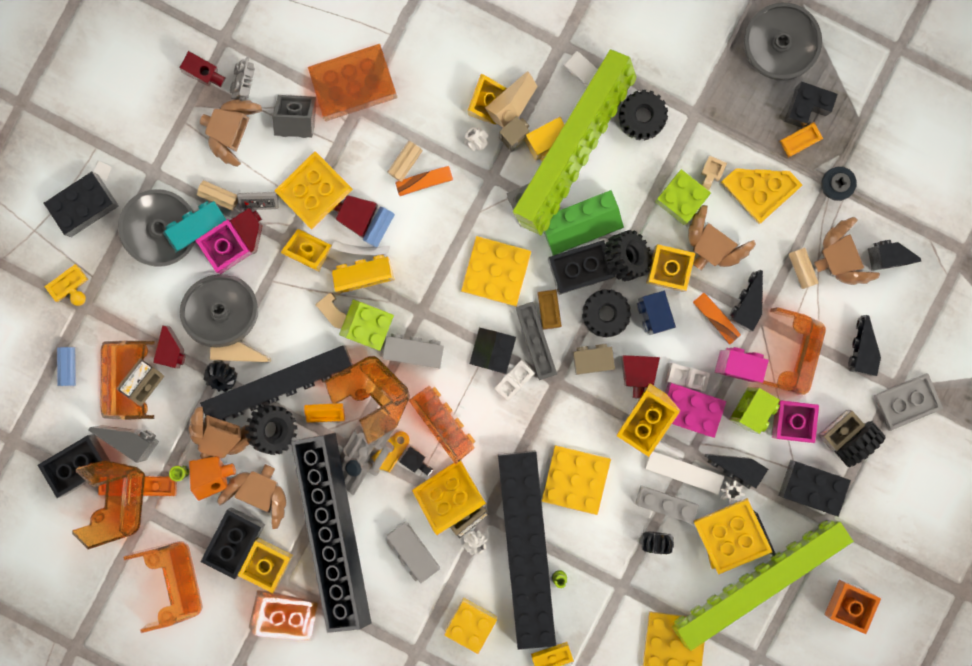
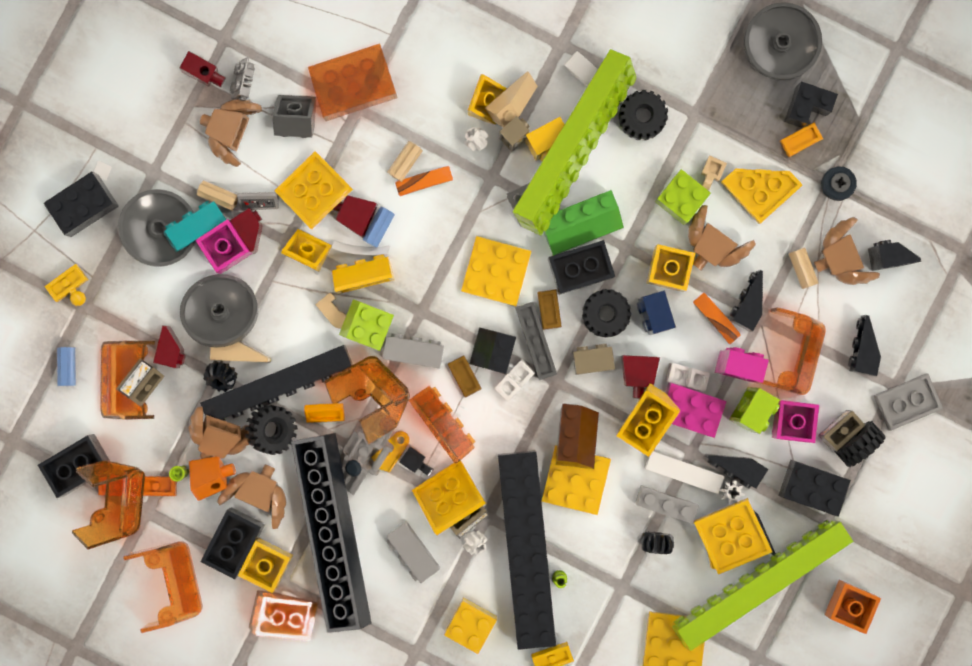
dark grey slope [88,425,159,463] -> none
black tyre [604,230,652,282] -> none
none -> pearl gold tile [447,355,482,398]
none -> reddish brown slope [555,404,599,469]

